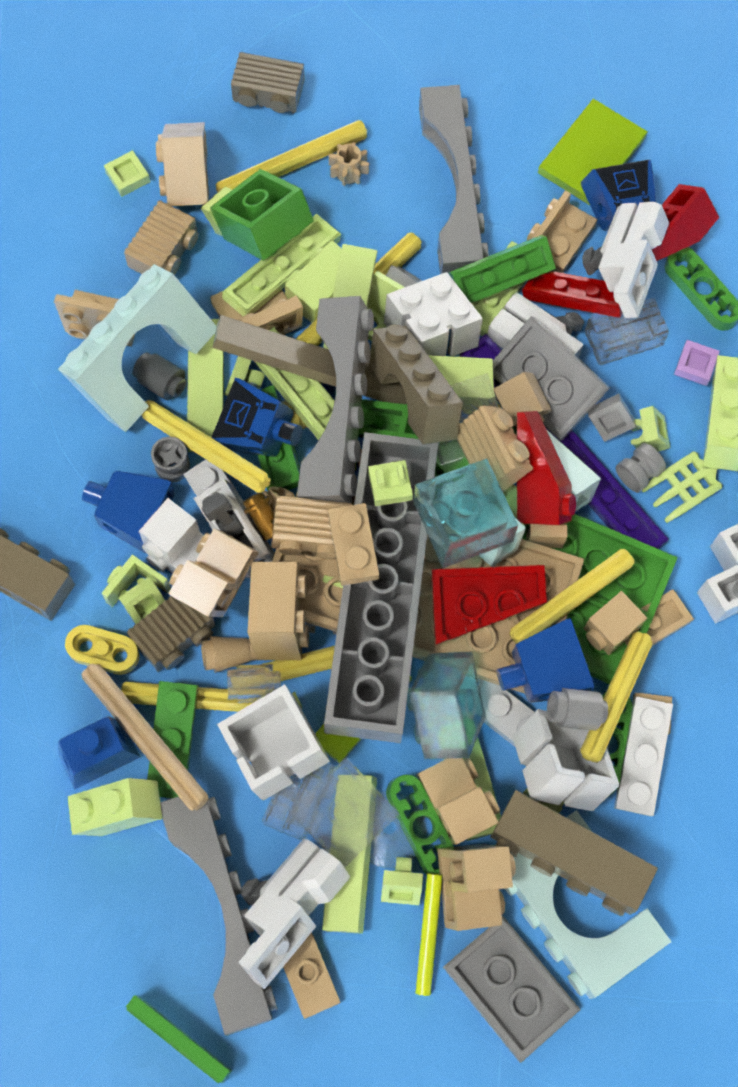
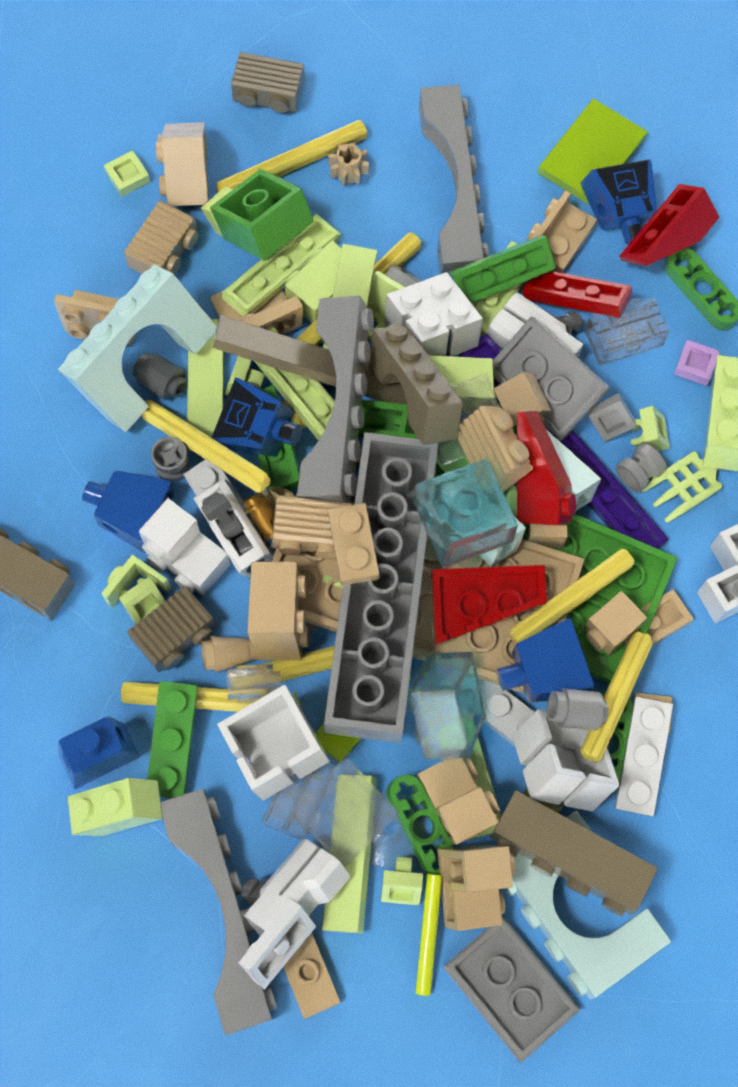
light yellow plate [65,625,139,675] -> none
tan axle [81,663,209,811] -> none
bright green tile [126,995,232,1084] -> none
tan brick [168,528,259,617] -> none
yellowish green tile [368,460,413,507] -> none
white plate [582,202,669,318] -> none

